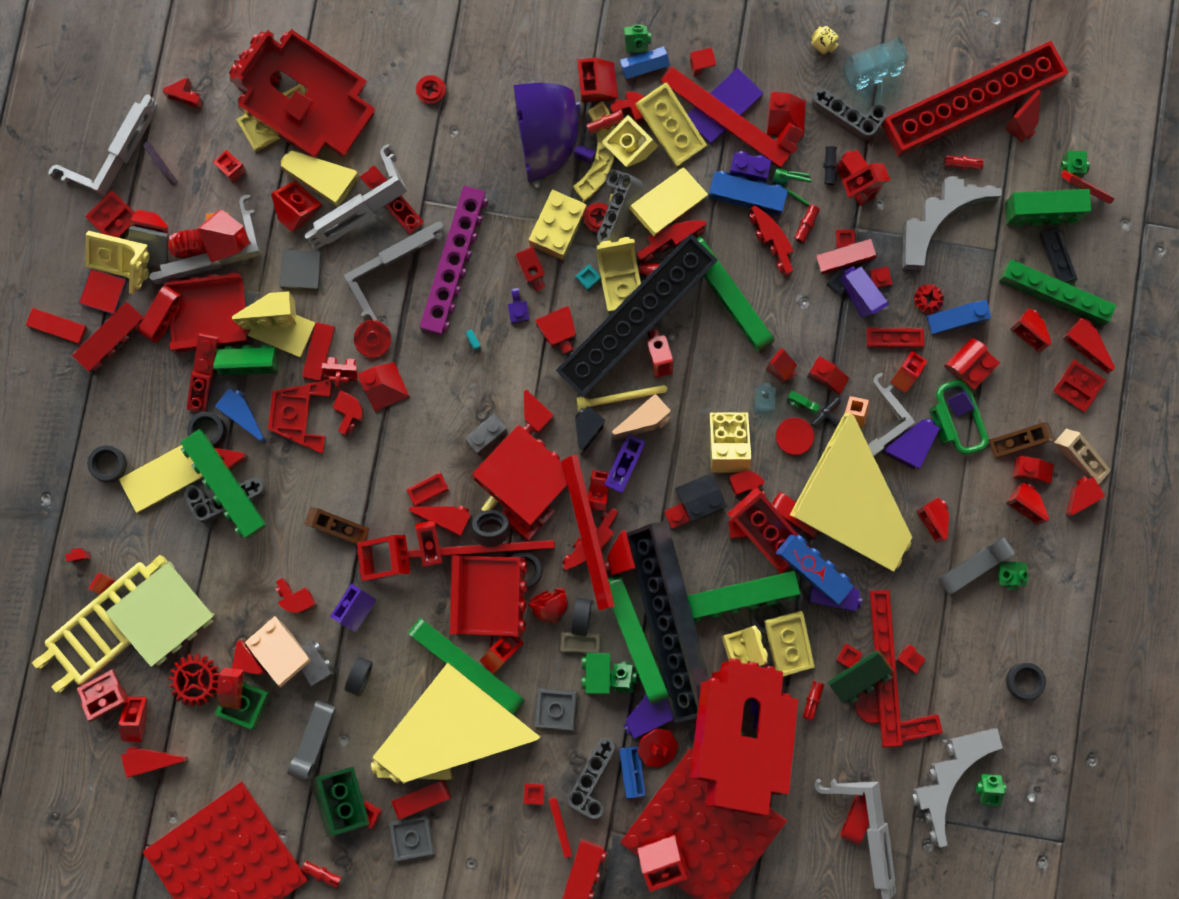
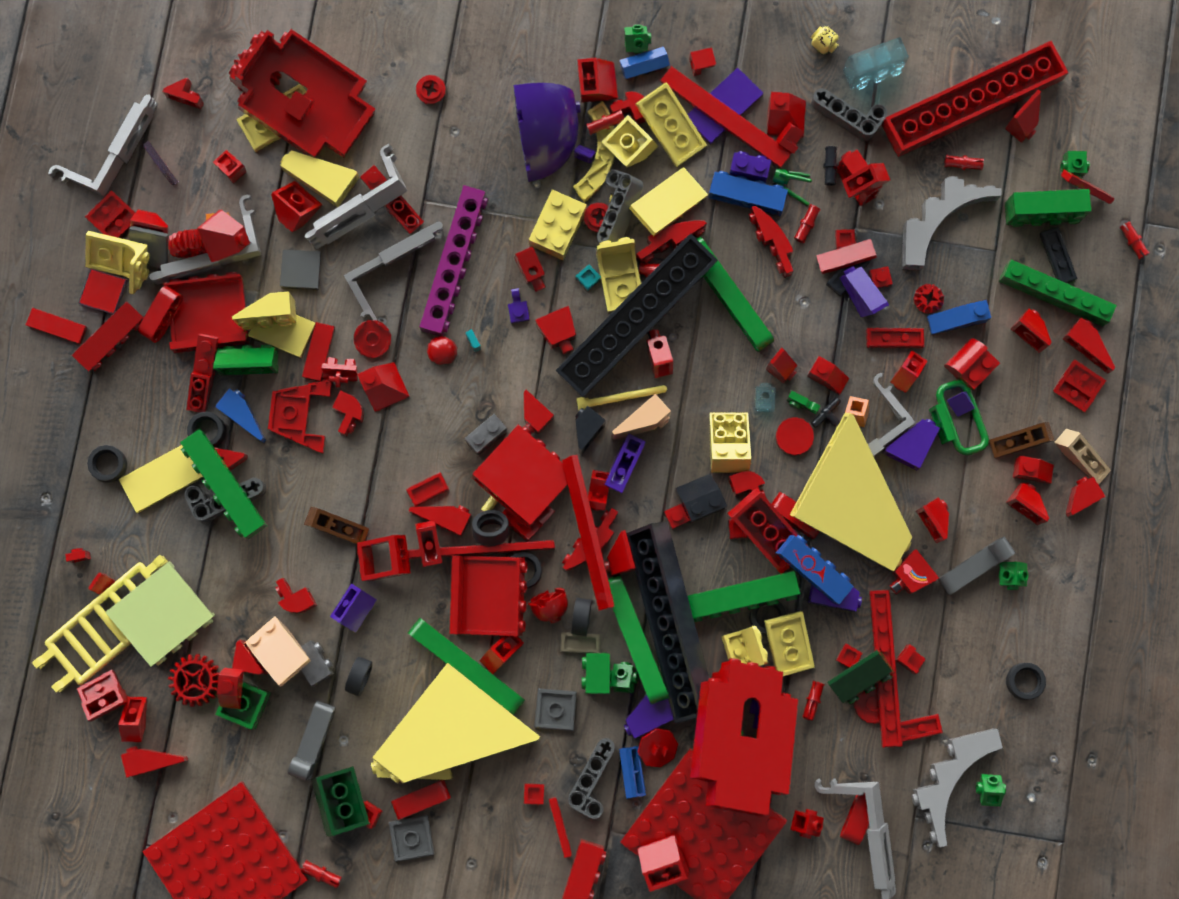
none -> red hair [427,336,458,365]
none -> red brick [790,809,824,839]
none -> red torso [889,549,939,595]
none -> red pin [1120,221,1150,260]

